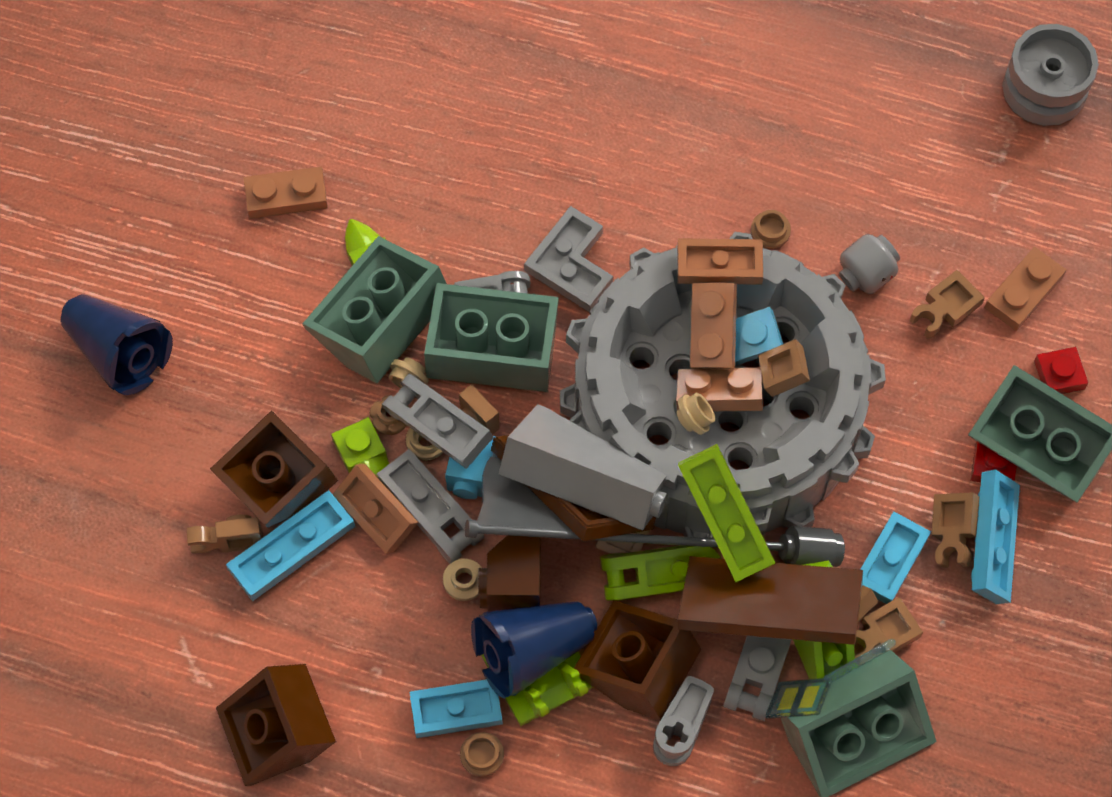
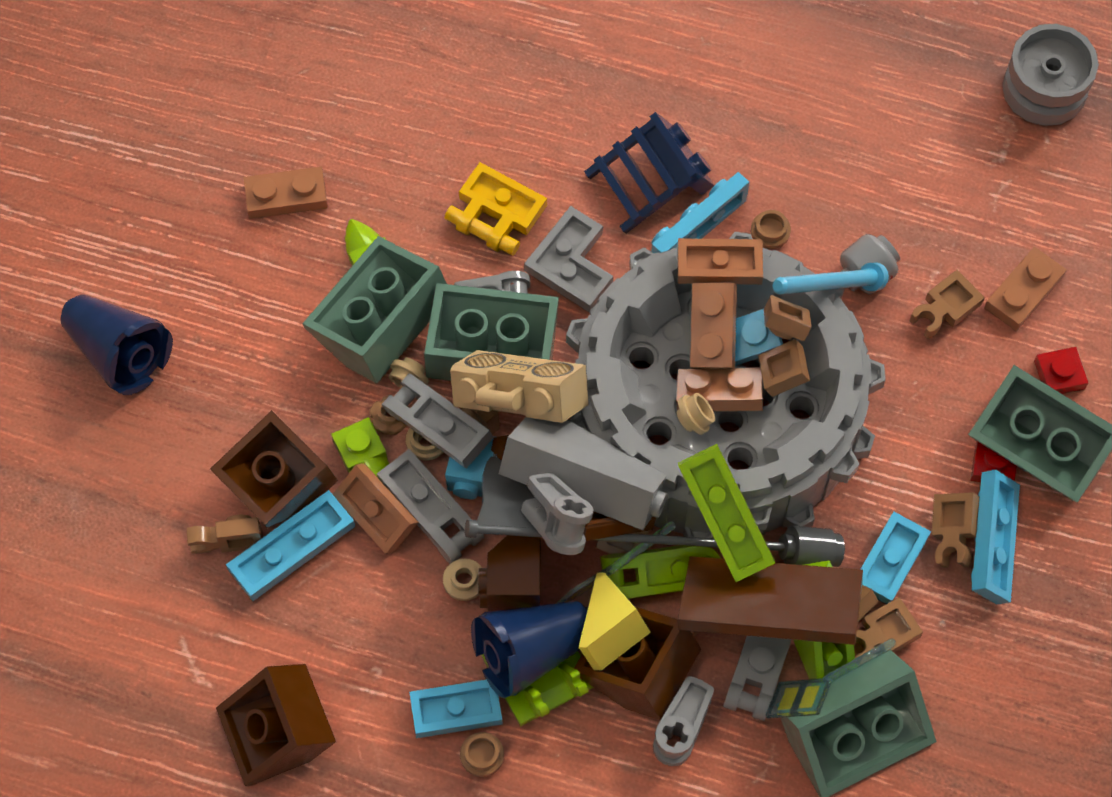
none -> yellow plate [444,162,547,256]
none -> tan piece [450,350,589,423]
none -> light grey piece [521,473,593,555]
none -> clear light blue piece [556,522,676,604]
none -> light yellow slope [579,572,651,670]
none -> dark blue plate [584,112,714,234]
none -> medium azure plate [651,172,750,253]
none -> medium nougat plate [764,295,812,341]
none -> medium azure bar [772,262,889,295]

